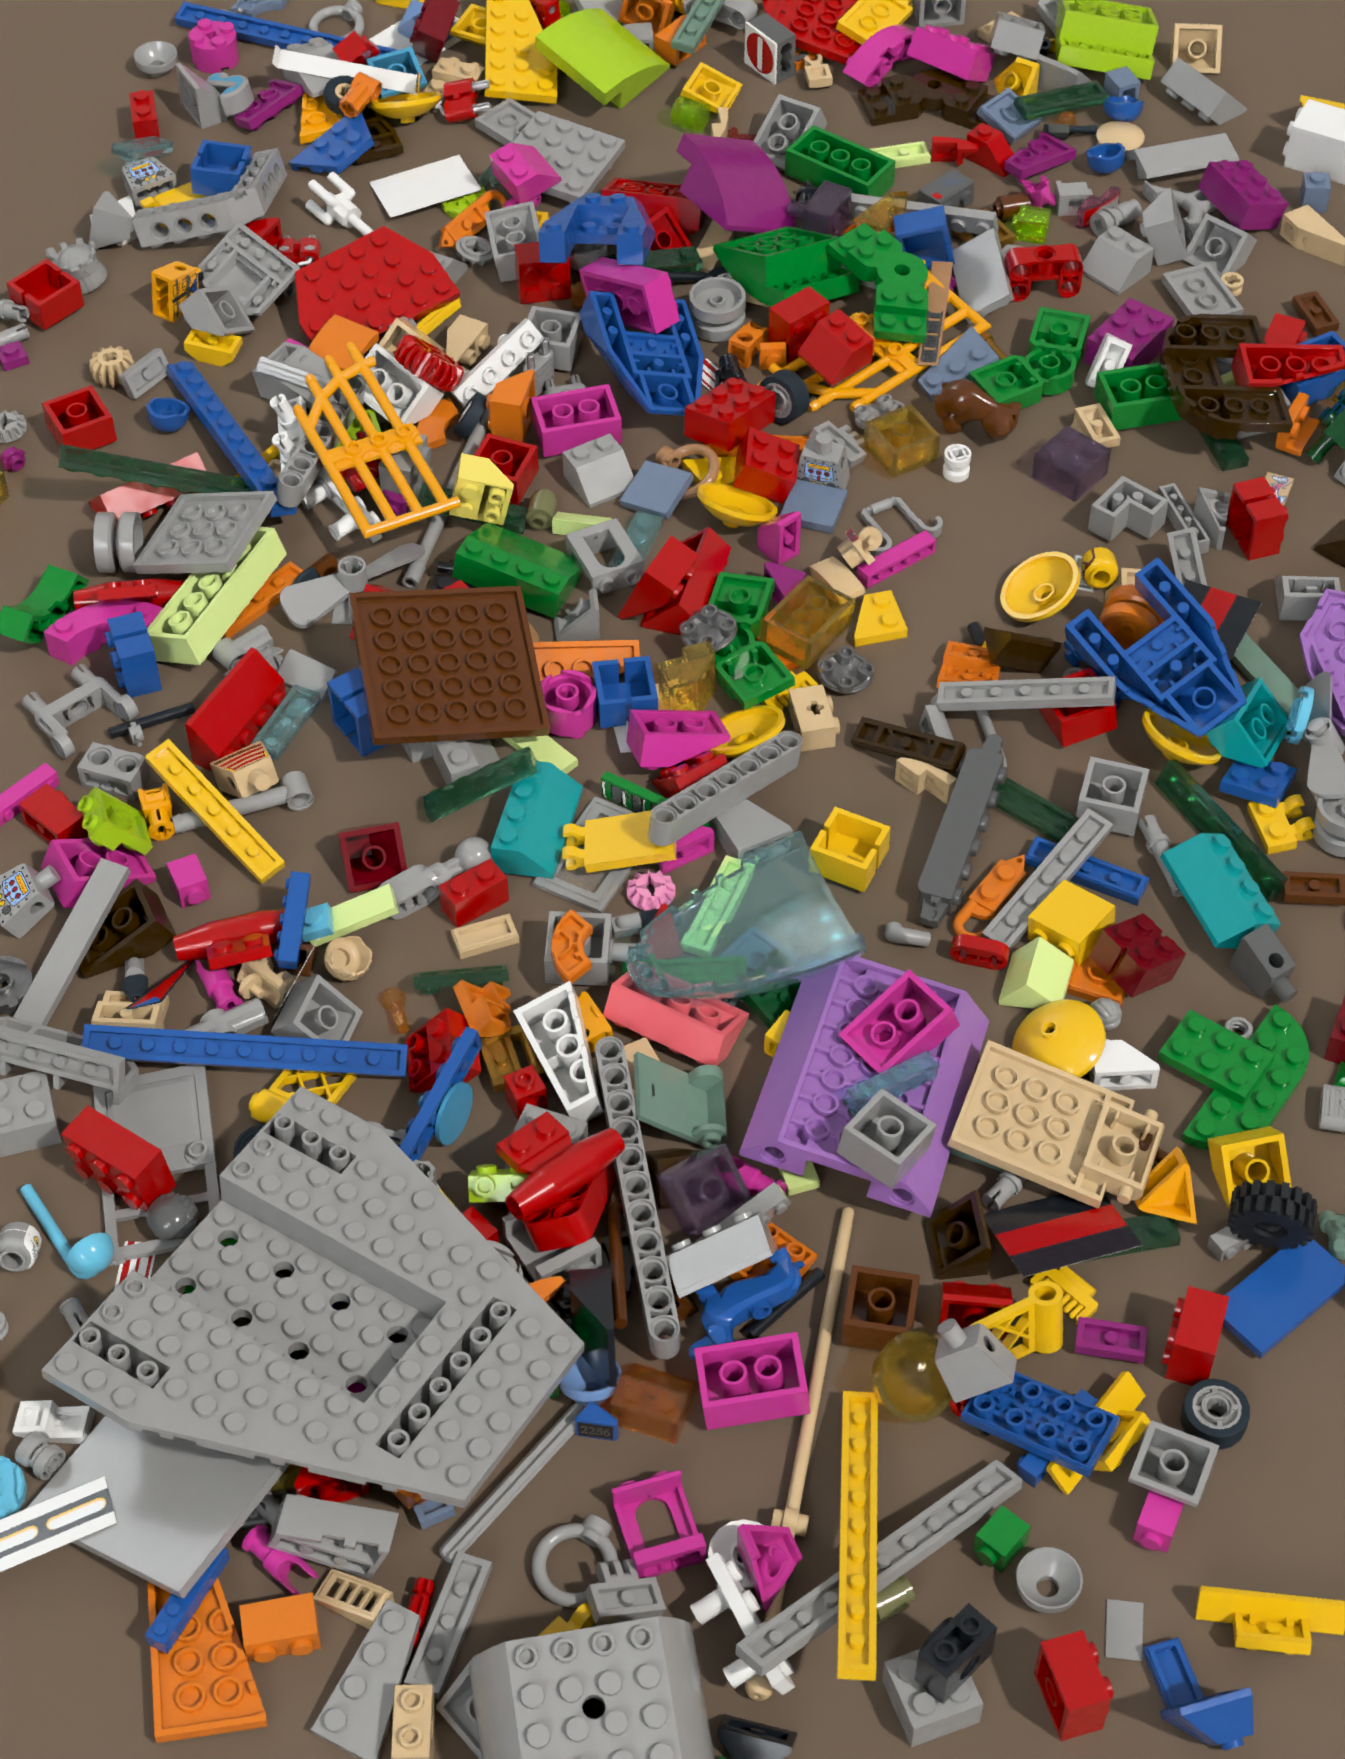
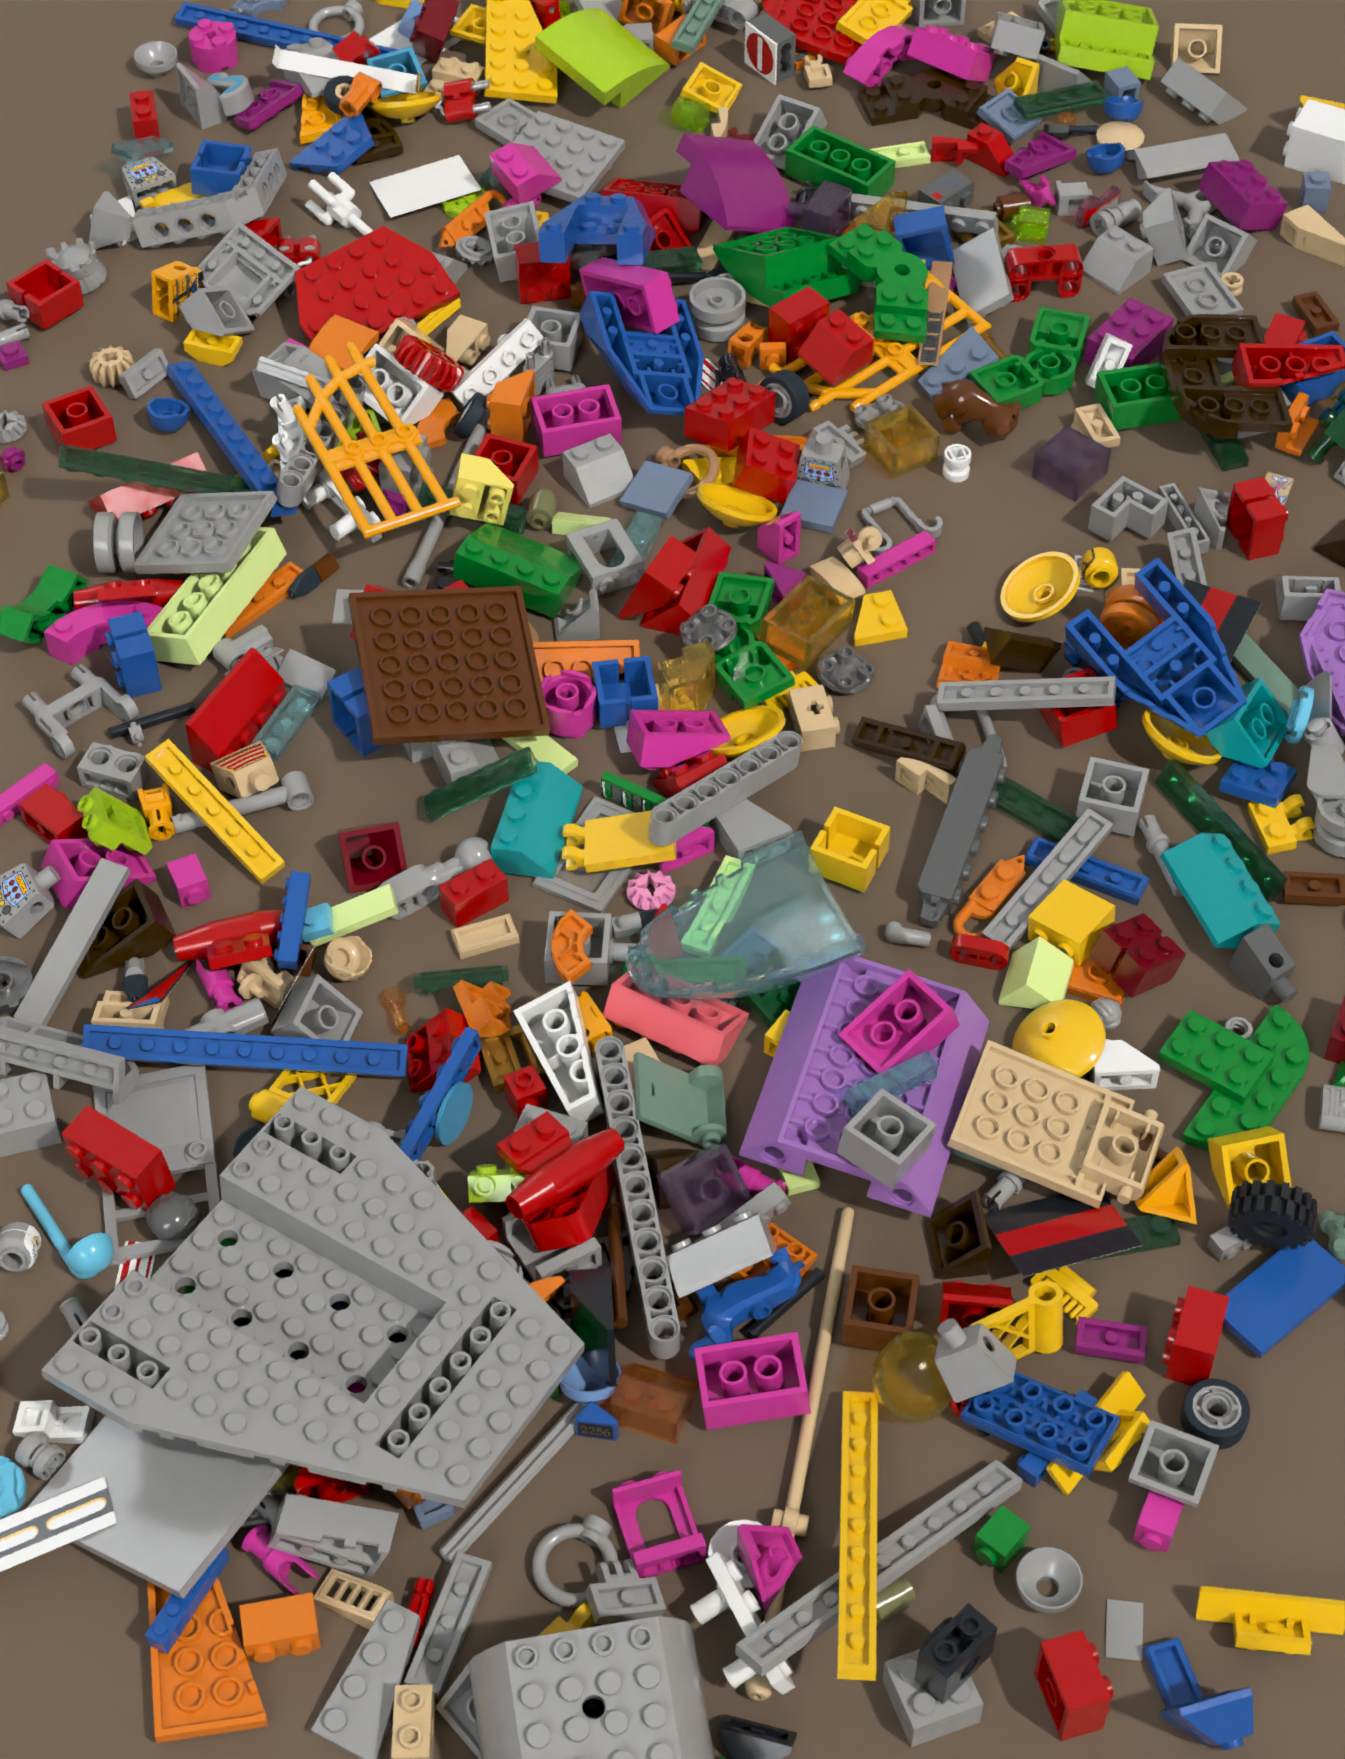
light grey piece [280,543,425,629] -> none

